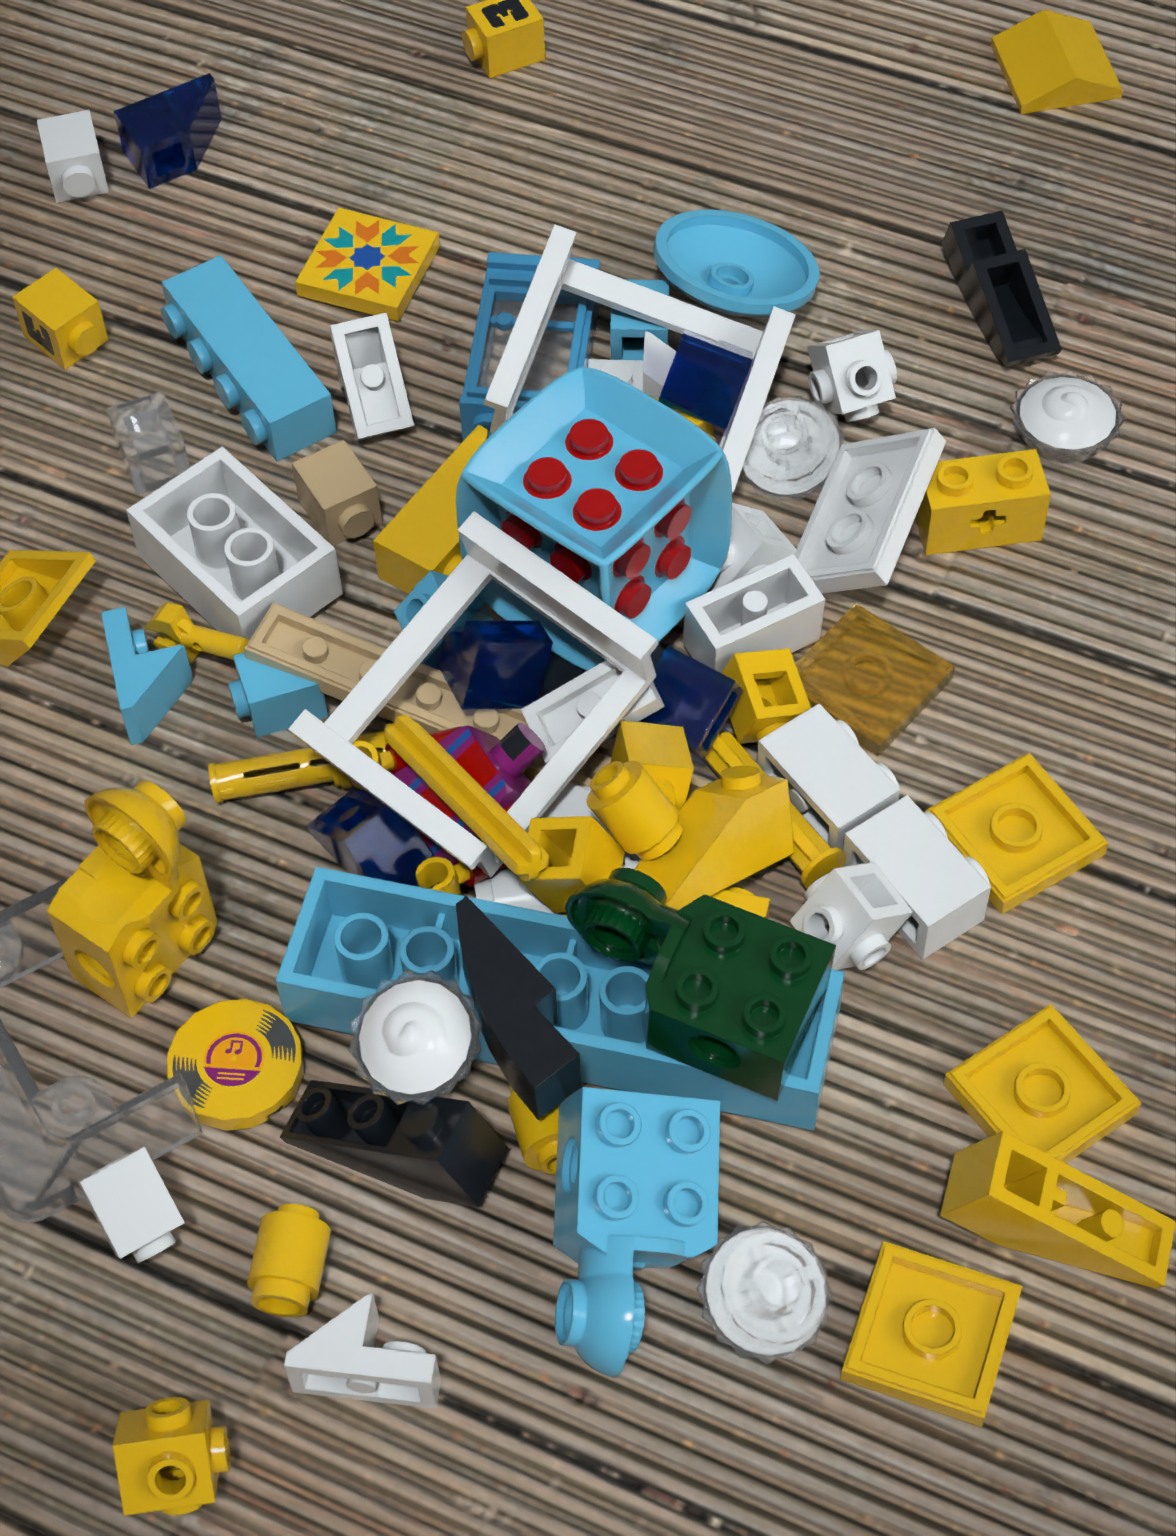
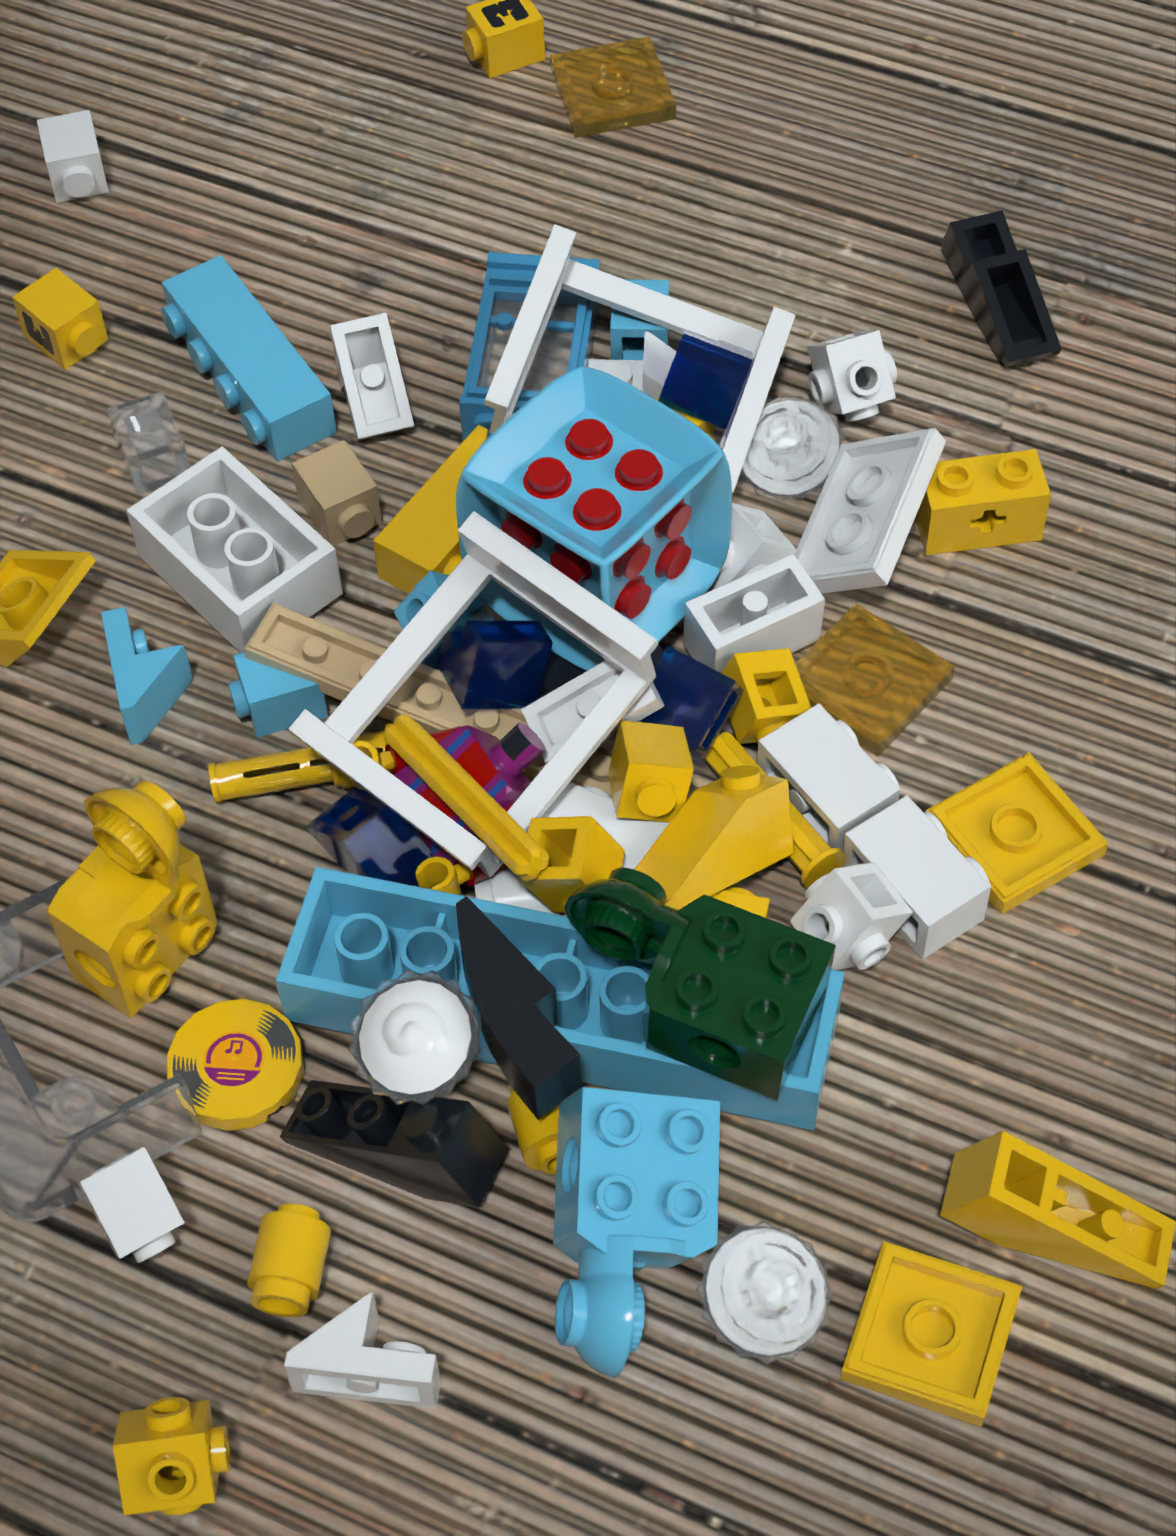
clear blue slope [114,73,222,189] -> none
yellow bar [144,602,249,664] -> none
yellow tile [295,207,440,322] -> none
yellow brick [586,761,683,861] -> none
medium azure dish [653,209,820,318] -> none
yellow tile [943,1003,1141,1163] -> none
yellow slope [991,9,1123,114] -> none
white piece [1010,370,1126,463] -> none
none -> clear yellow tile [550,37,676,138]

